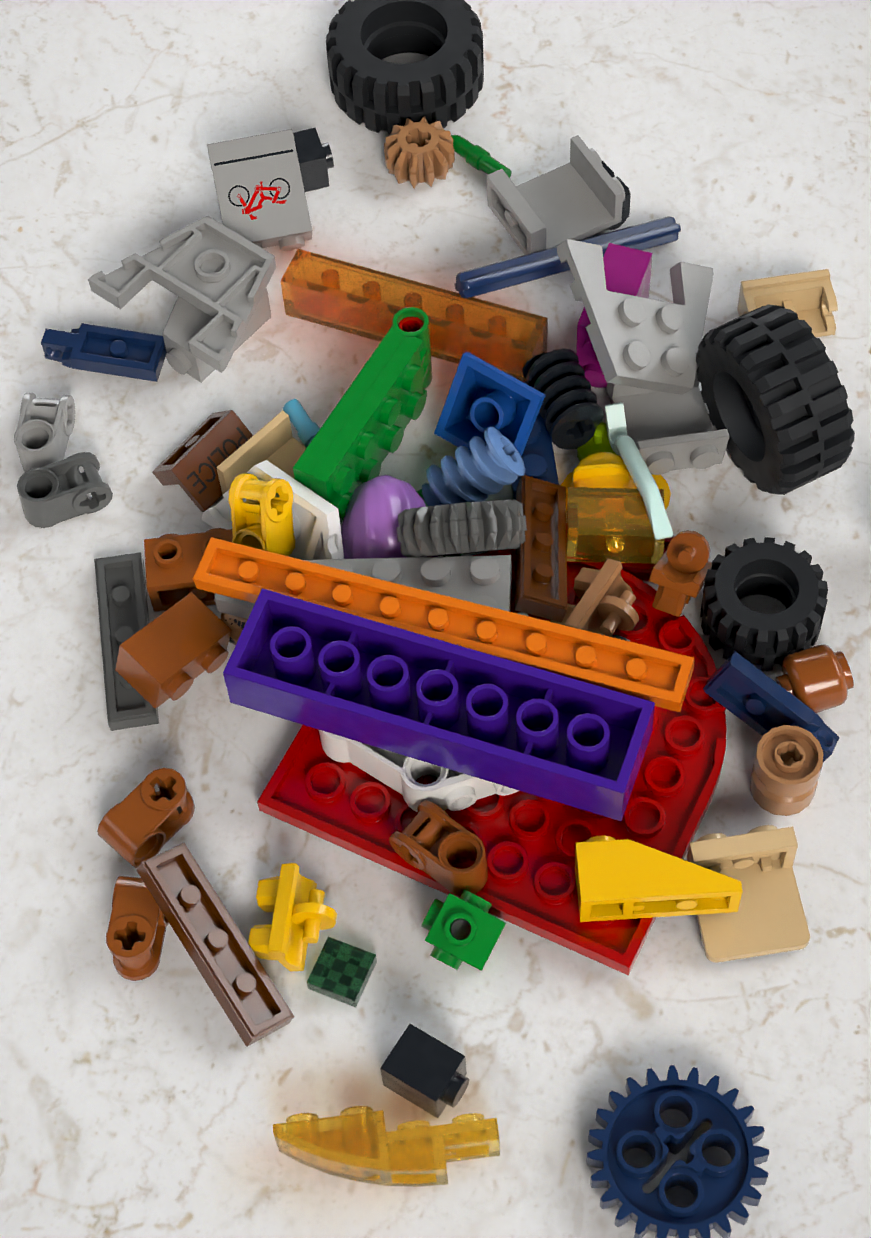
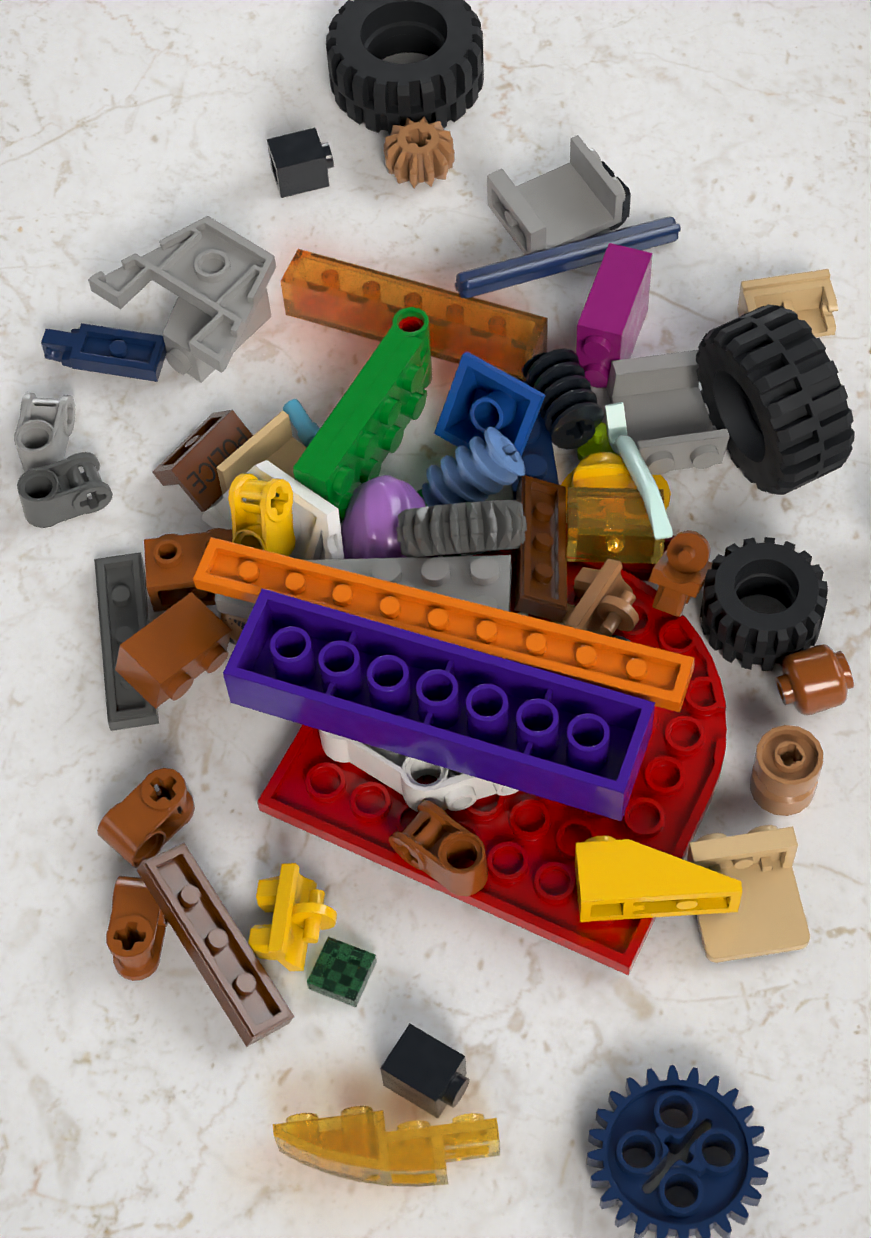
light grey panel [207,129,312,251] -> none
green brick [421,889,506,971] -> none
green piece [451,135,512,178] -> none
light grey wing [557,239,714,395] -> none
dark blue hinge [703,651,839,762] -> none

